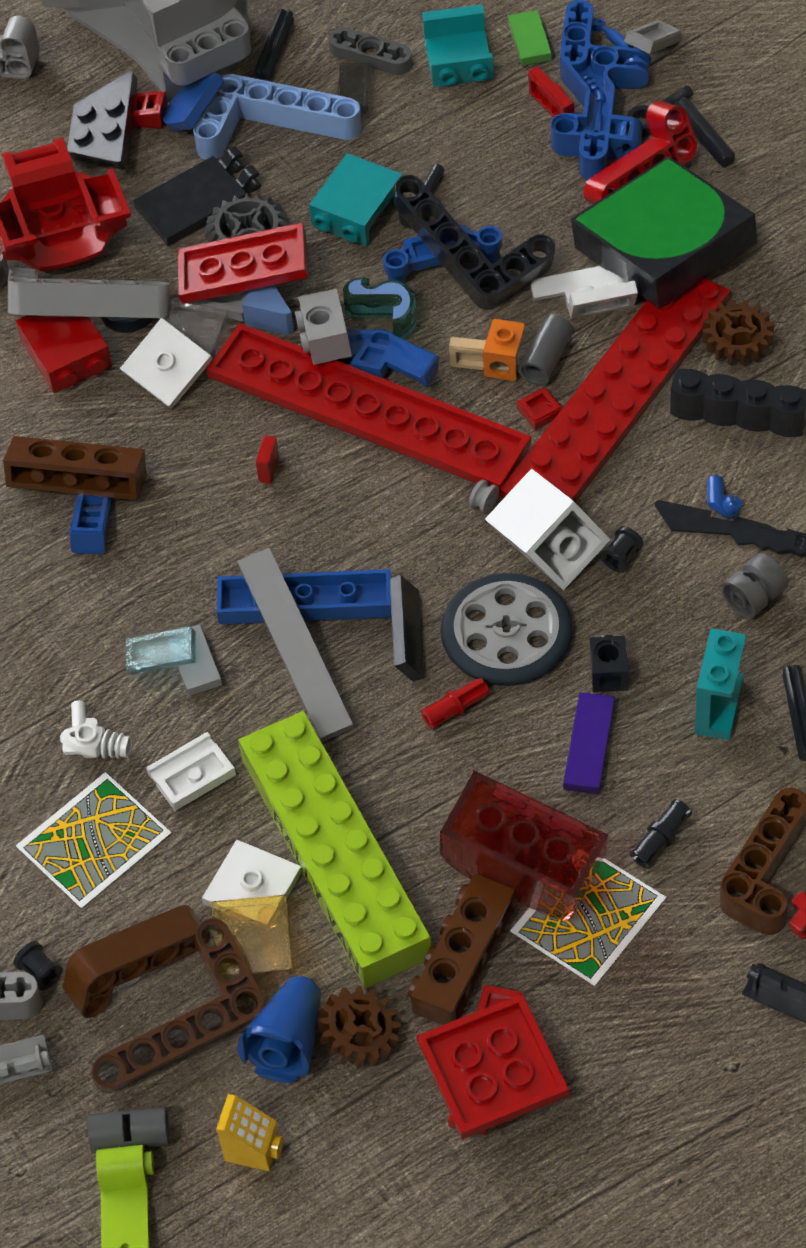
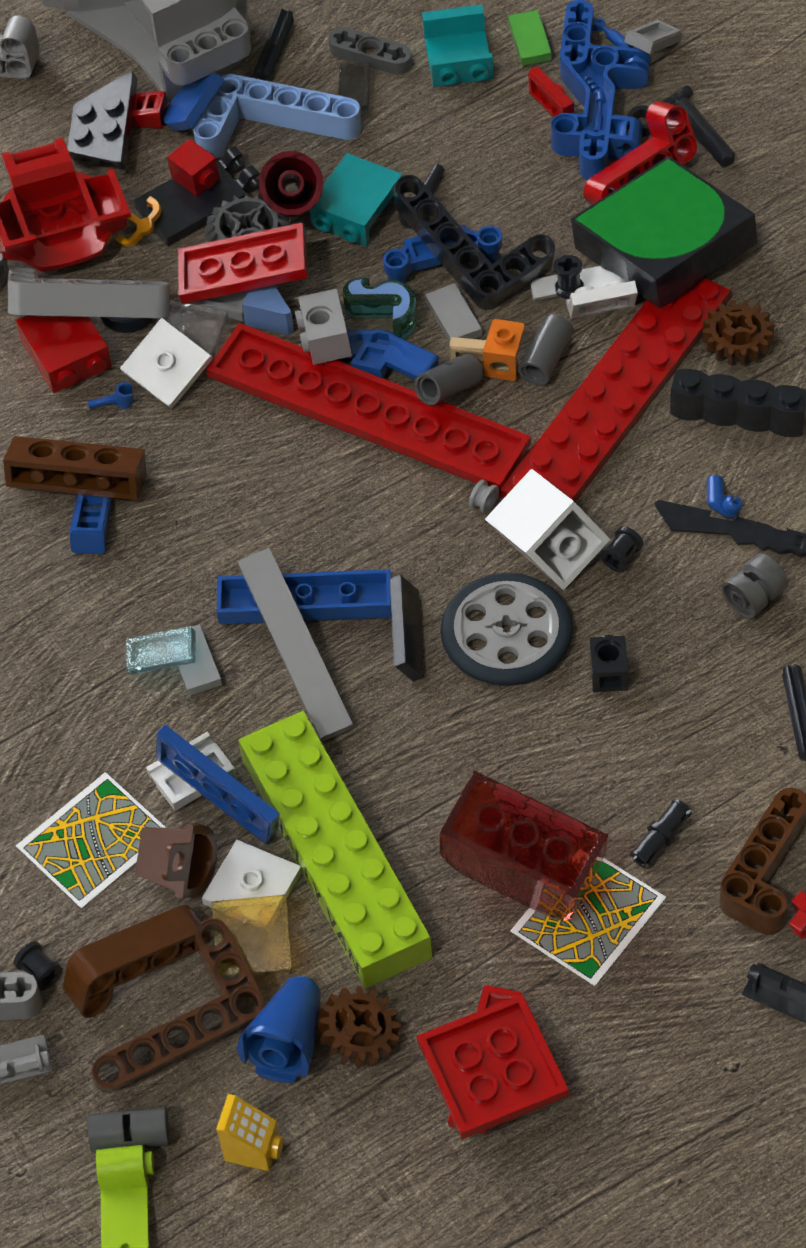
white piece [60,701,132,759] -> none
red tile [255,435,279,484] -> none
reddish brown brick [408,873,516,1025] -> none
red axle [420,678,490,730] -> none
red tile [517,387,562,430] -> none
dark purple tile [563,692,615,794] -> none
teal panel [695,628,746,740] -> none
none -> blue hand [88,382,134,409]
none -> light orange piece [115,196,162,247]
none -> reddish brown container [135,823,217,898]
none -> blue tile [156,724,280,845]
none -> red brick [167,139,220,197]
none -> dark red cone [259,151,323,216]
none -> dark grey pin [415,353,483,405]
none -> light grey tile [425,283,482,342]
none -> black bush [553,255,584,299]

